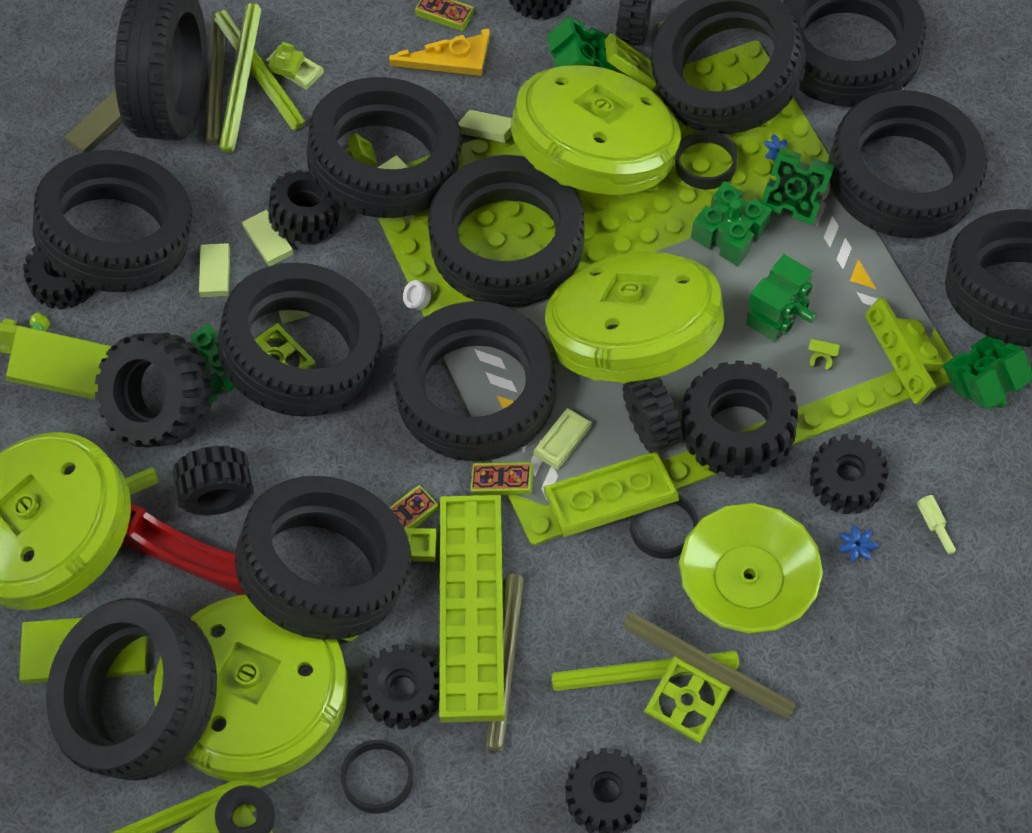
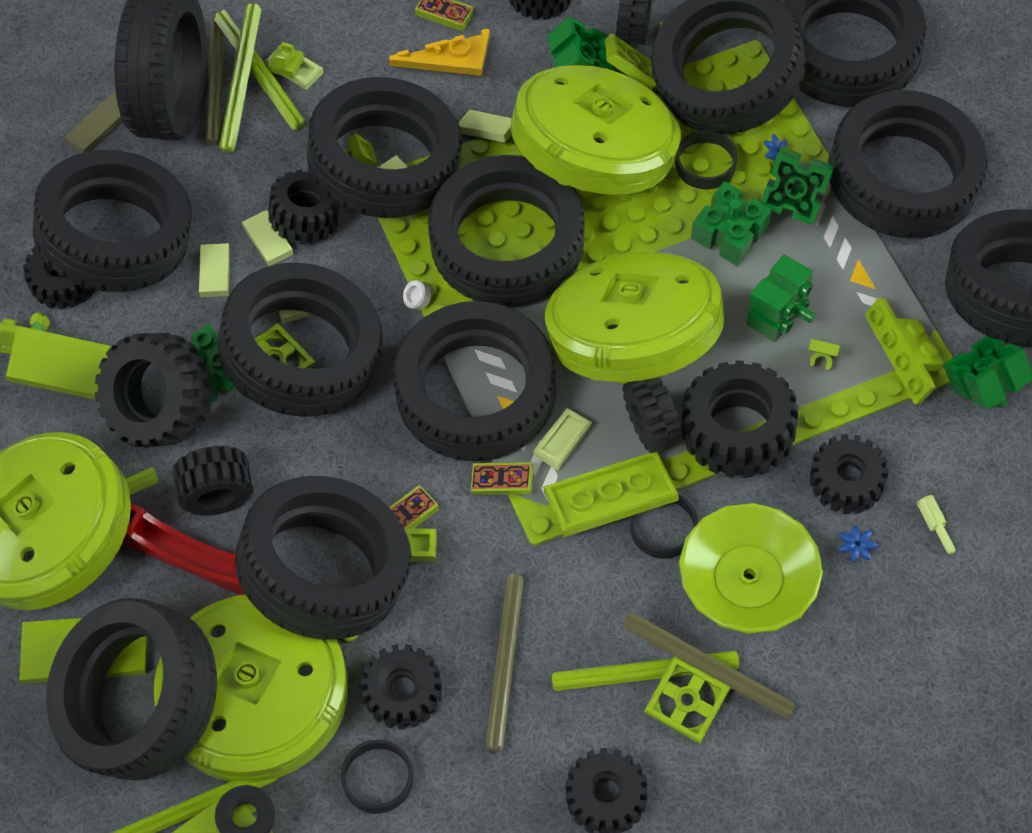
lime plate [439,495,505,723] -> none

